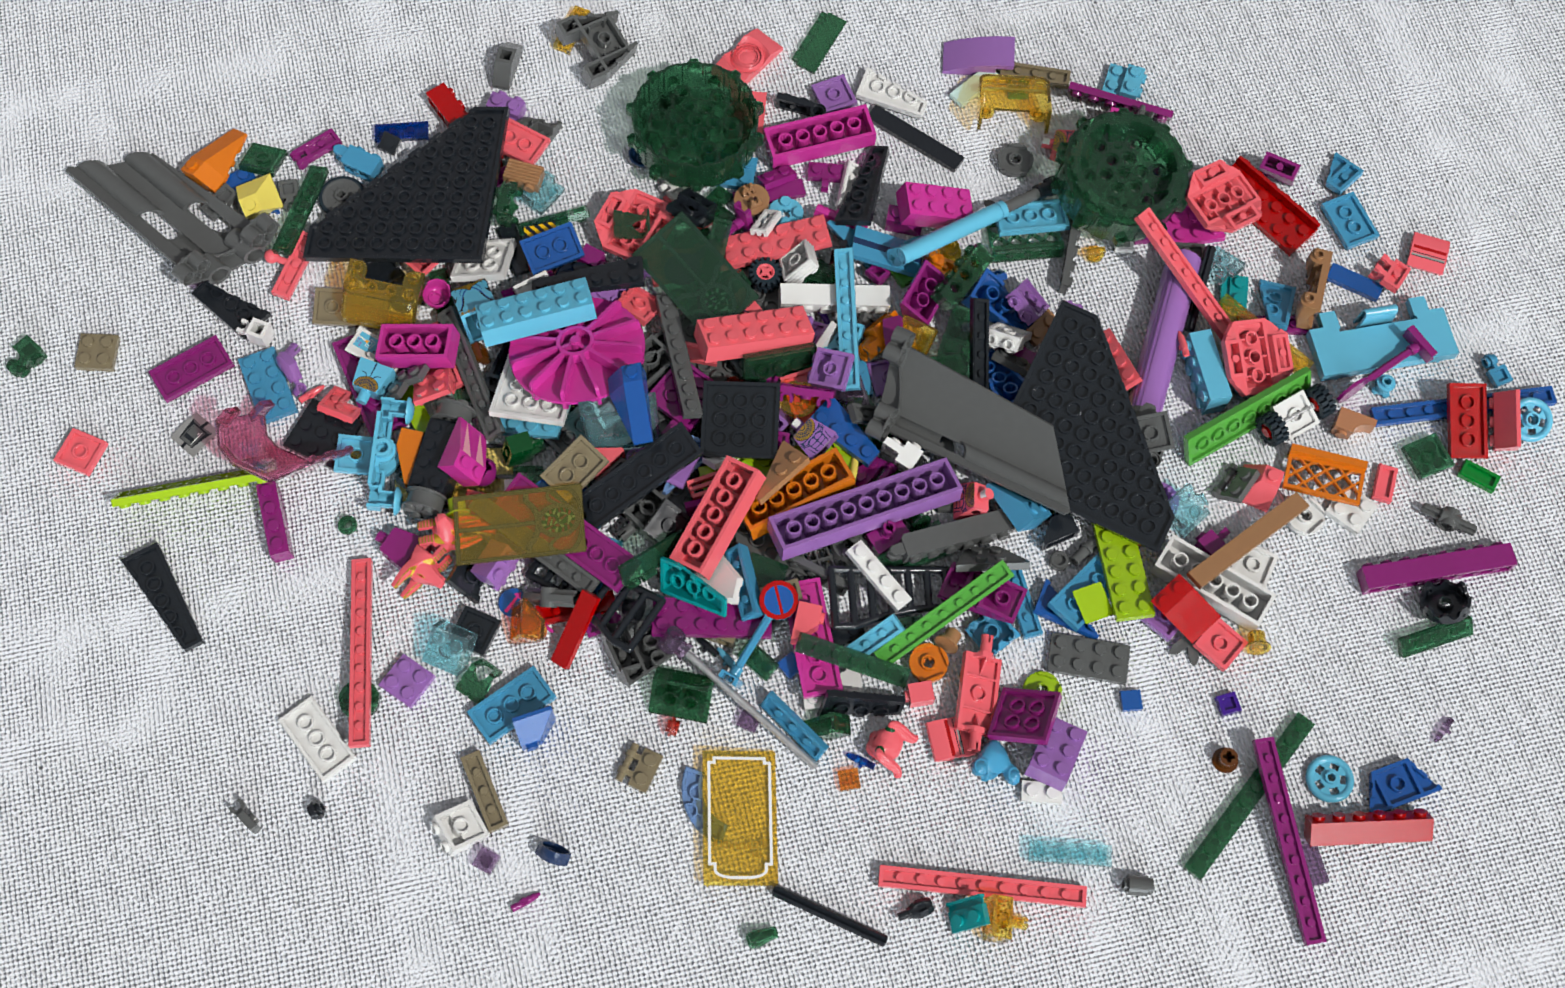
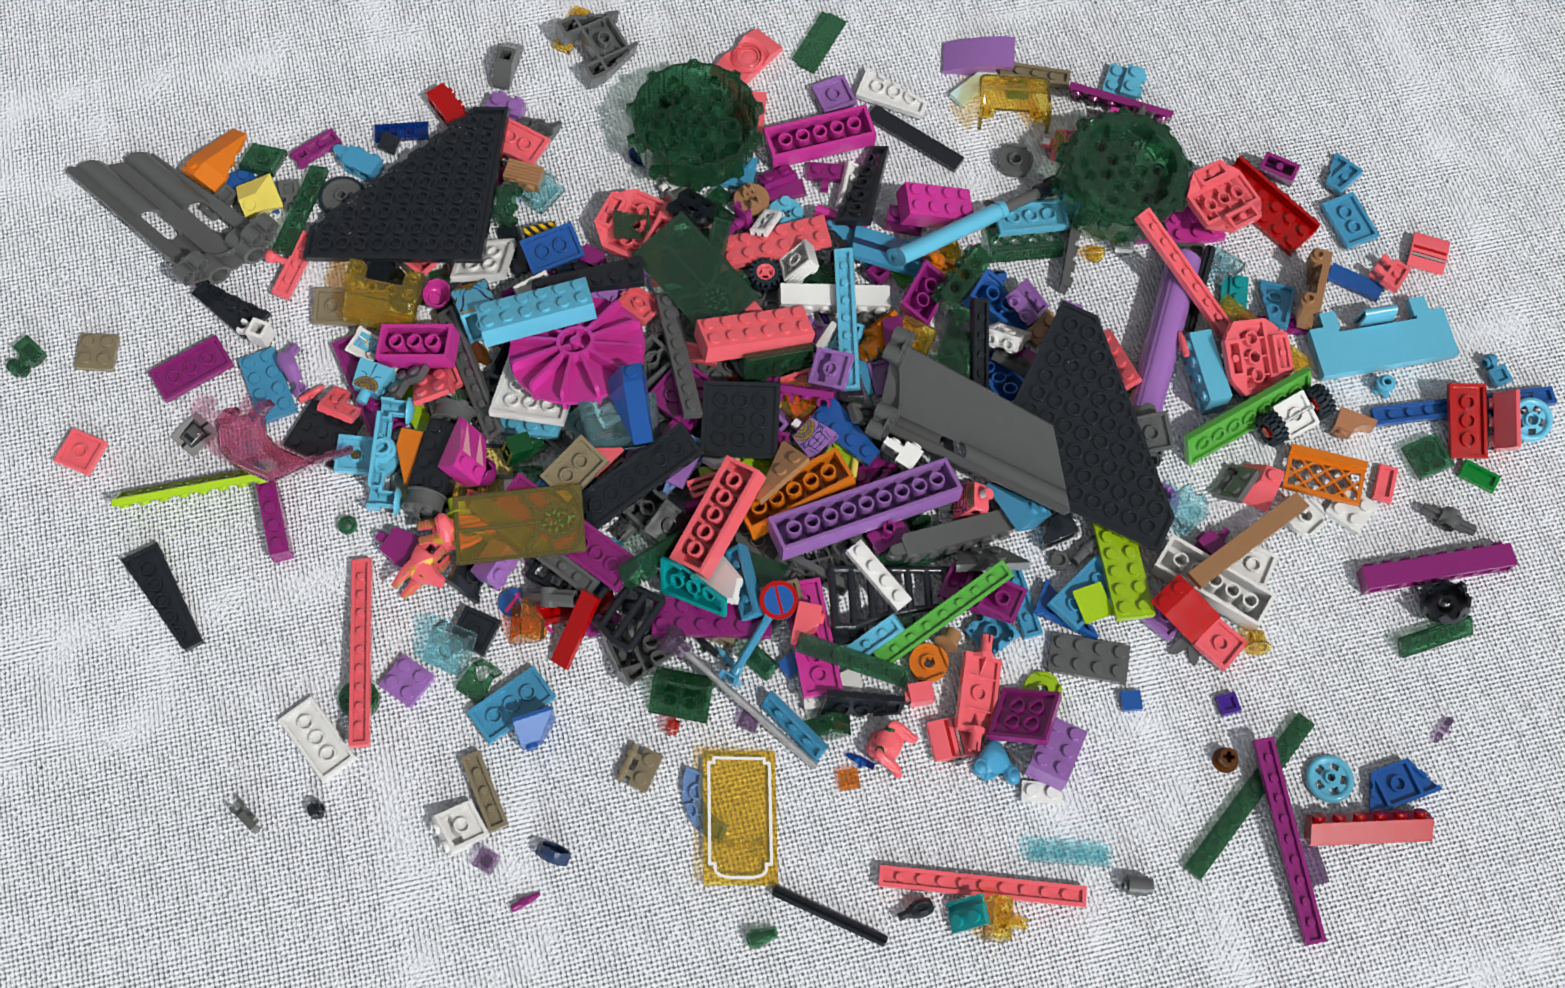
clear green plate [516,205,591,236] -> none
black plate [776,92,826,117] -> none
magenta piece [1336,325,1438,404] -> none

